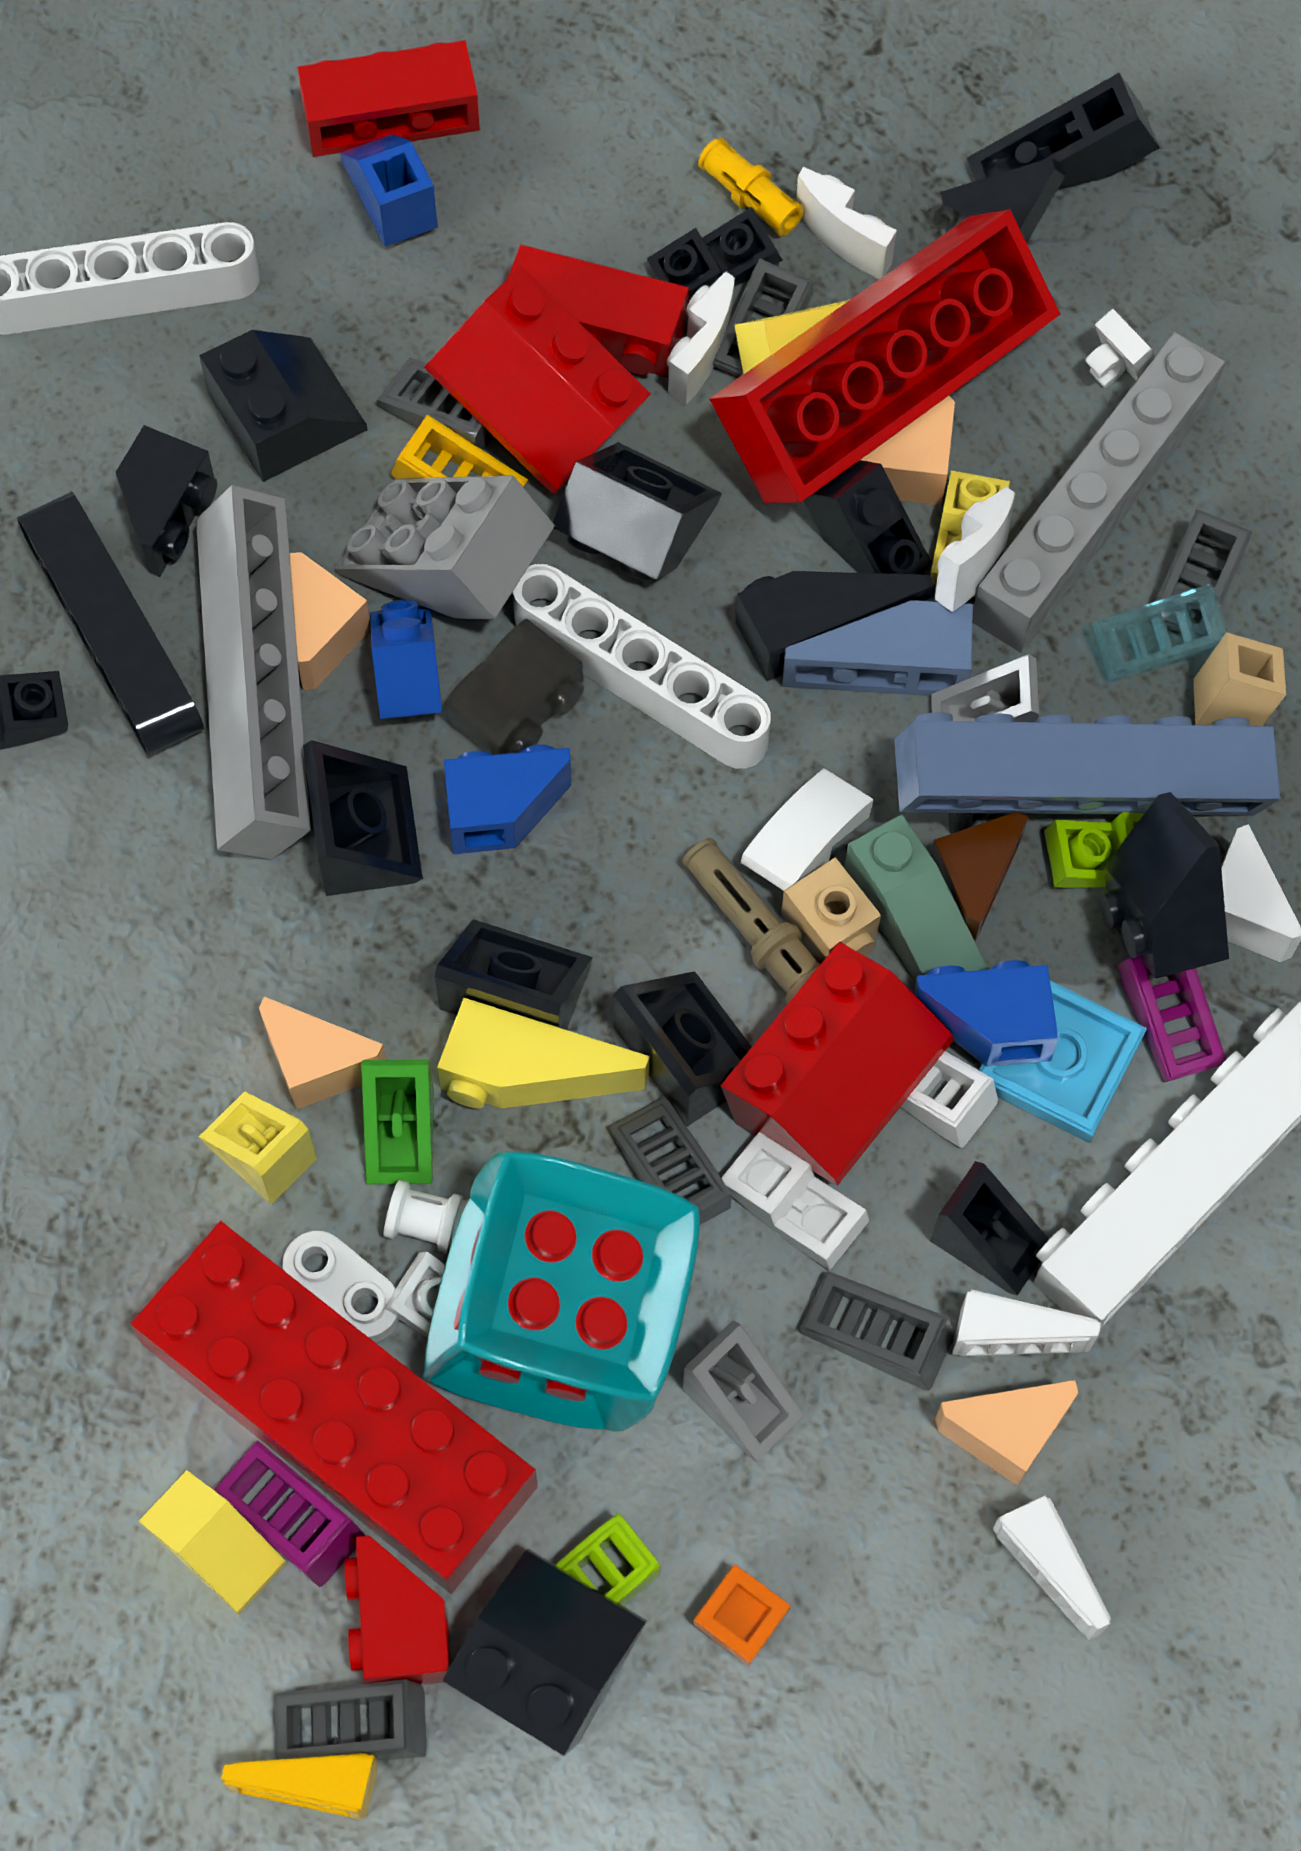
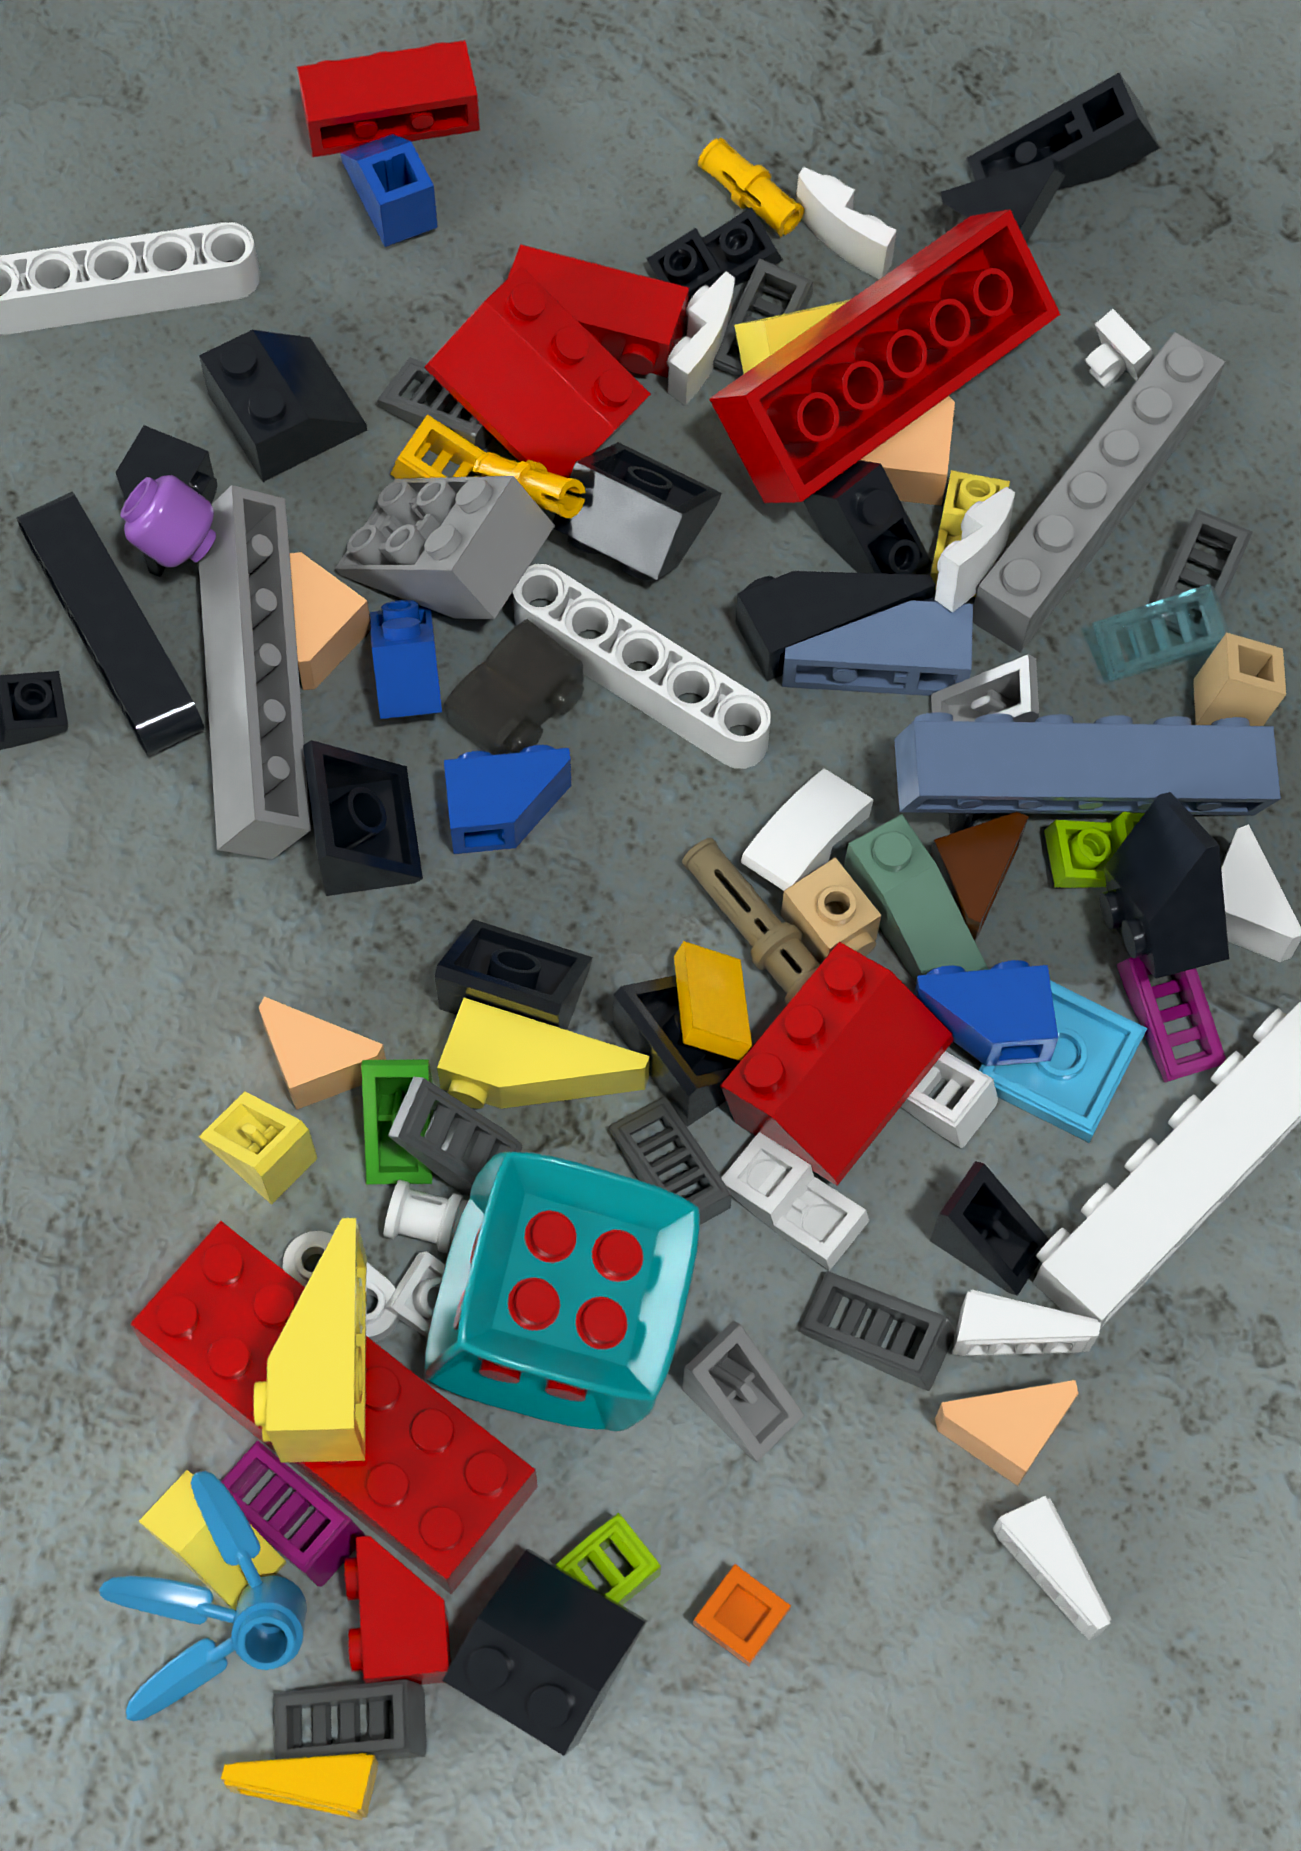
none -> dark azure plant [99,1471,307,1721]
none -> medium lavender head [120,475,216,567]
none -> light yellow slope [254,1218,367,1463]
none -> dark grey slope [388,1076,522,1196]
none -> yellow pin [472,452,585,518]
none -> yellow tile [674,941,752,1061]

